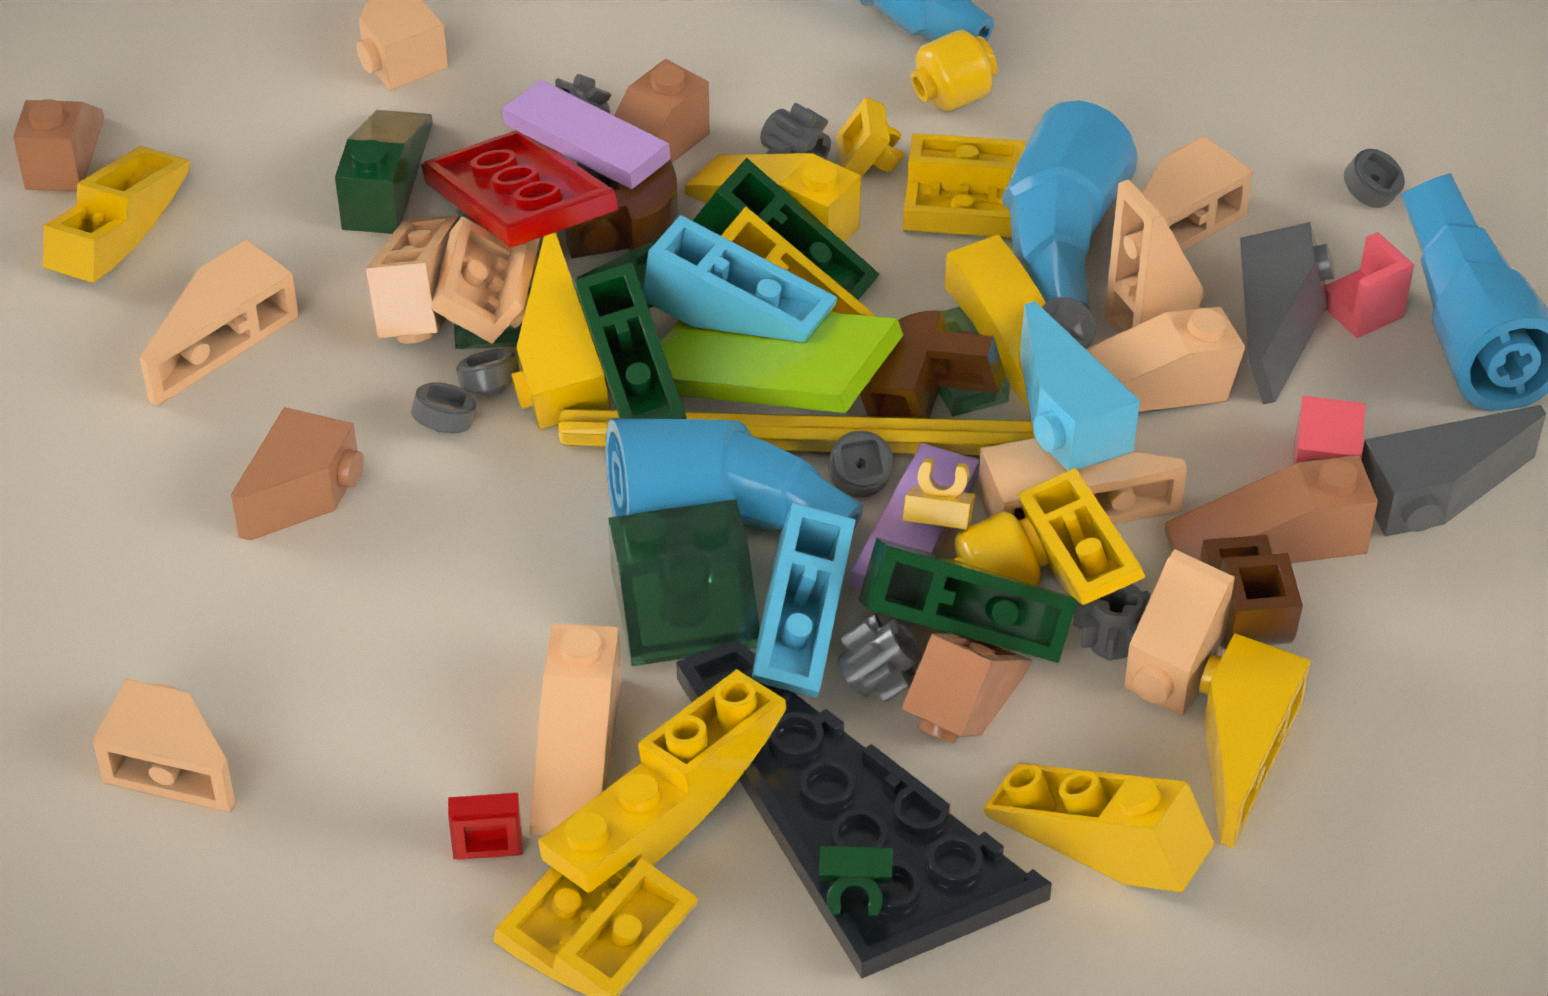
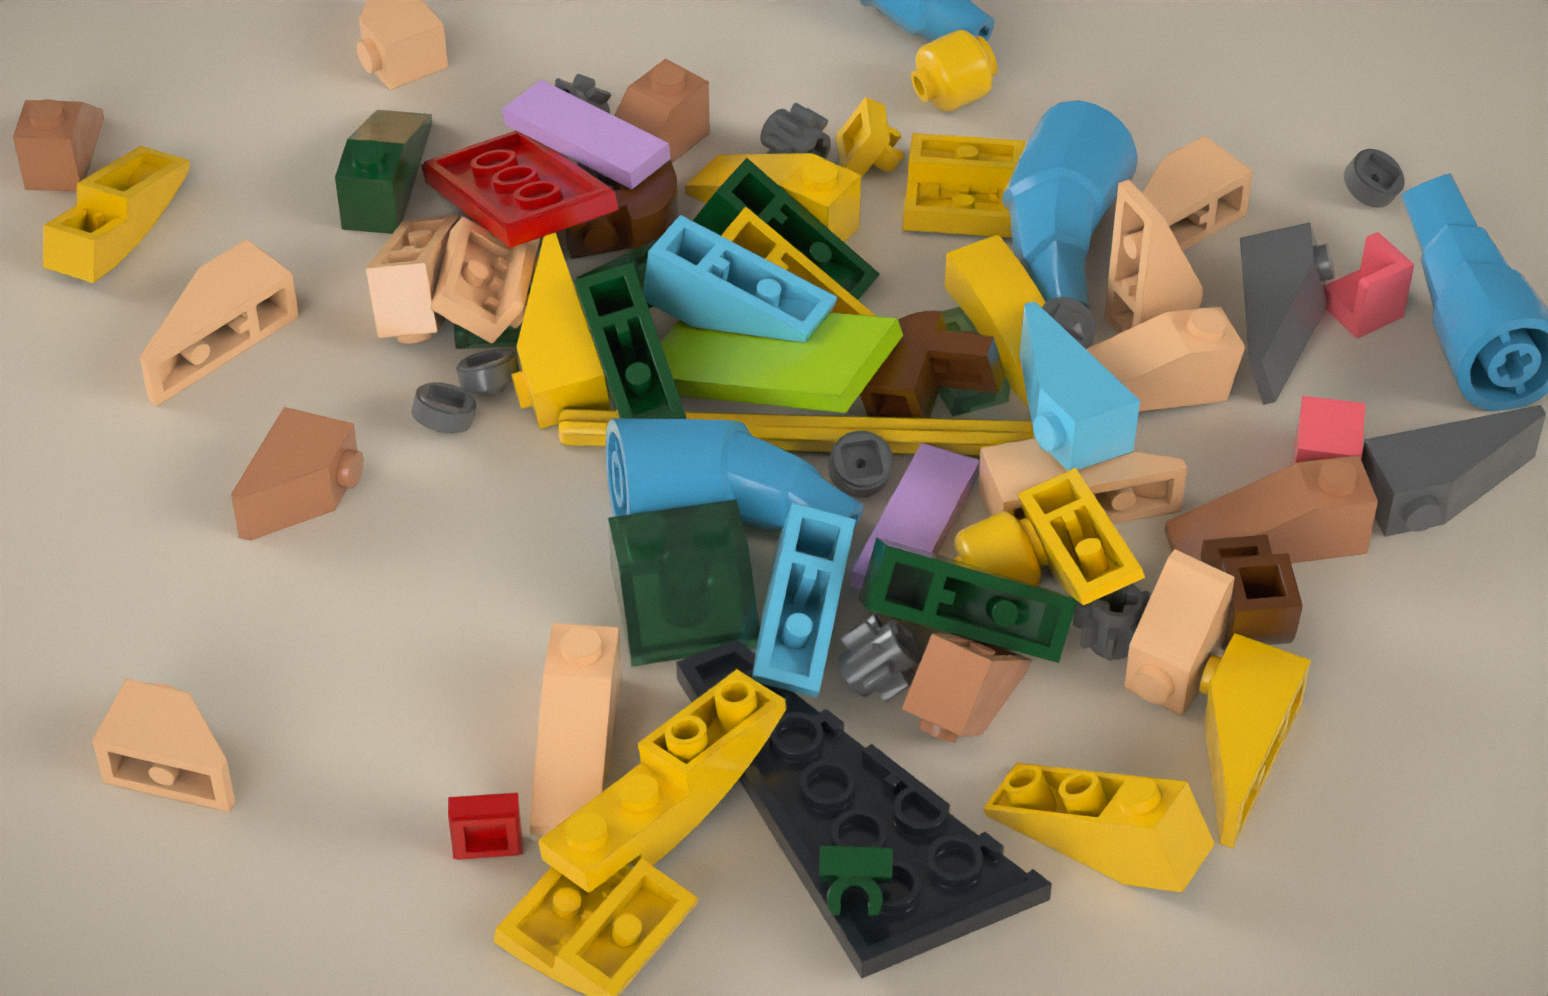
yellow tile [902,458,976,530] -> none

